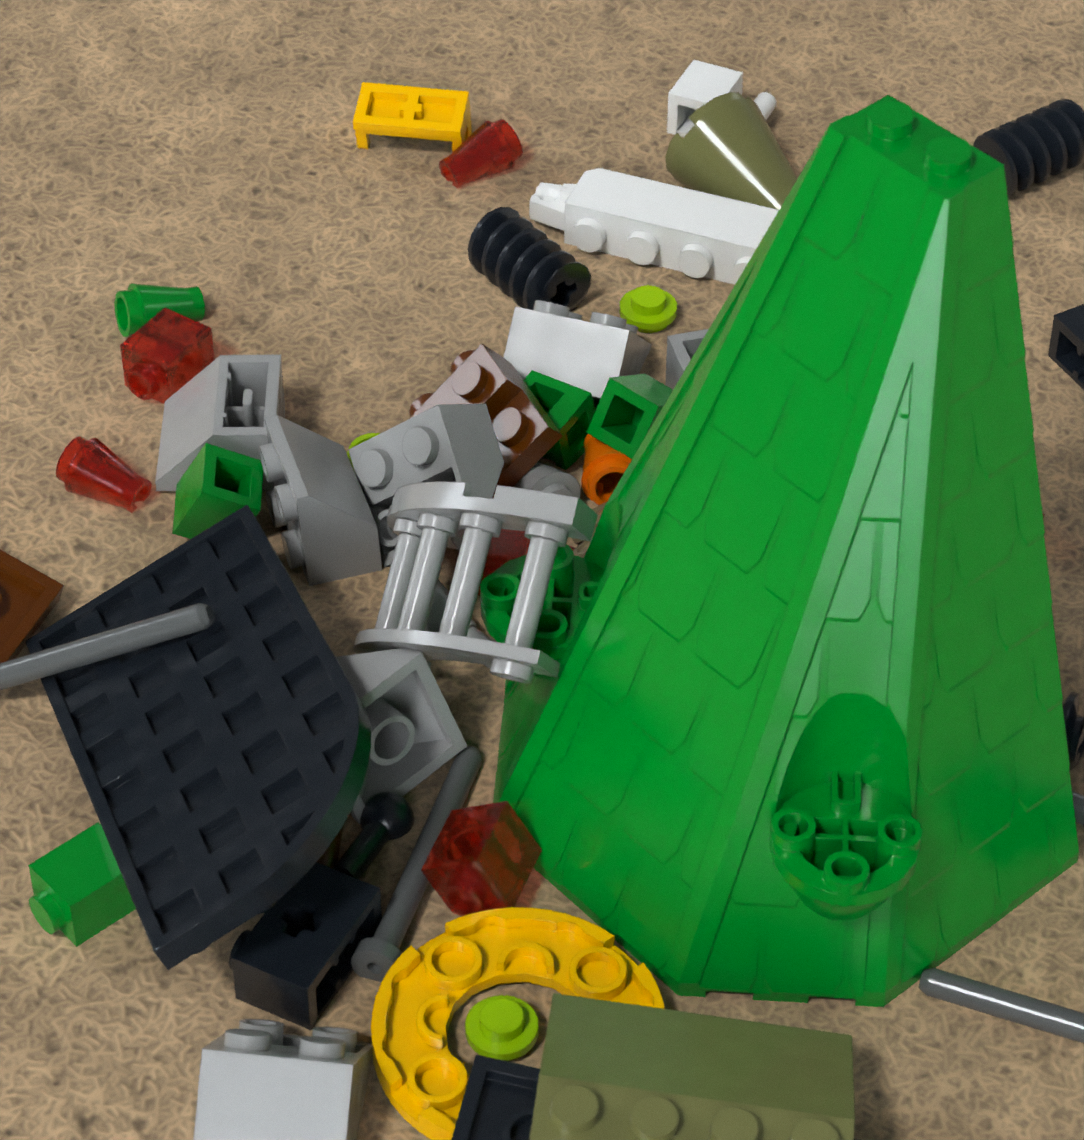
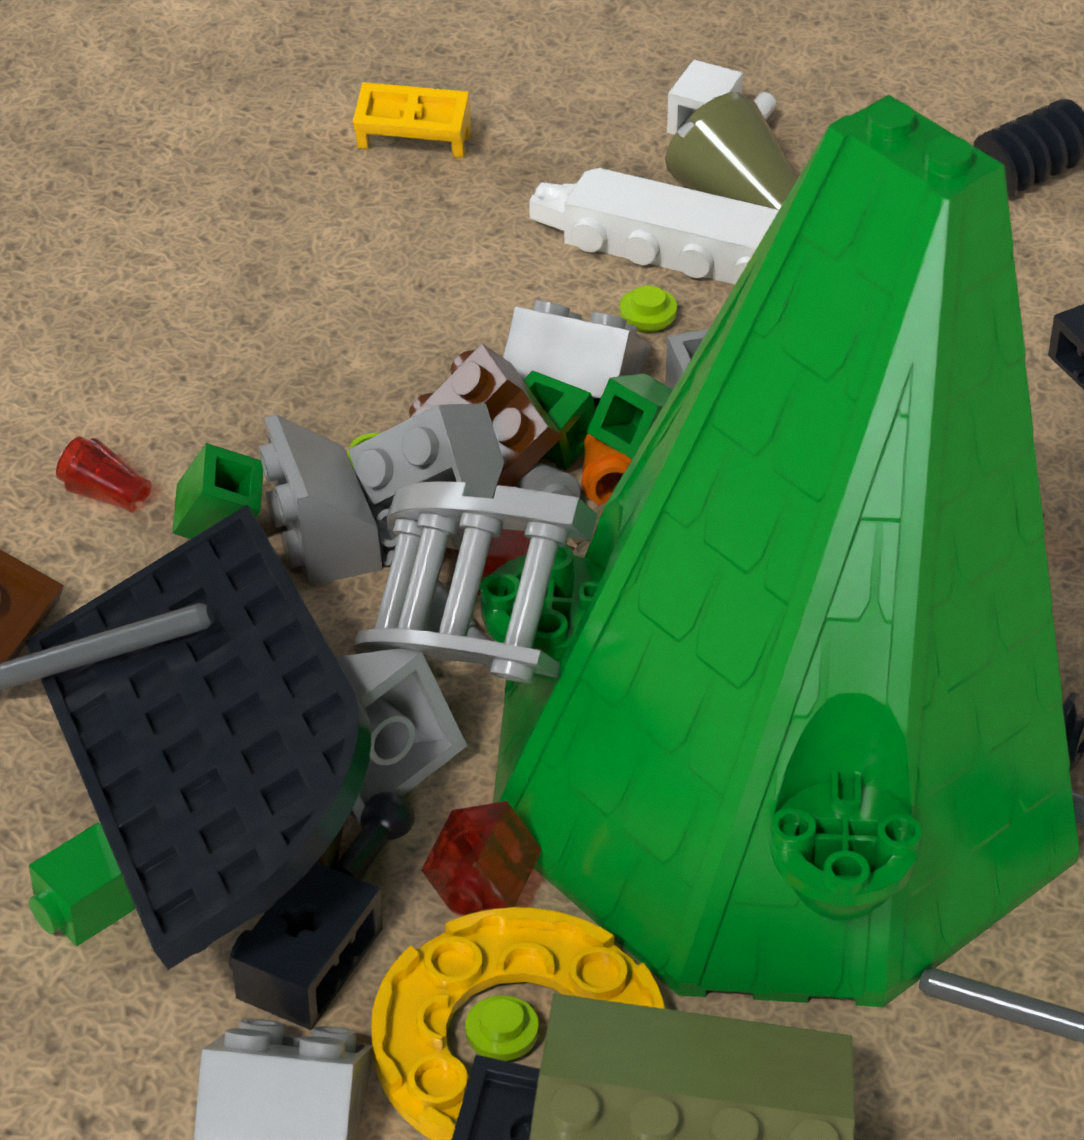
green cone [114,283,205,341] -> none
clear red brick [120,308,215,404] -> none
light grey slope [155,355,285,491] -> none
dark grey bar [351,746,482,982] -> none
clear red cone [439,119,523,189] -> none
black piece [468,207,591,312] -> none

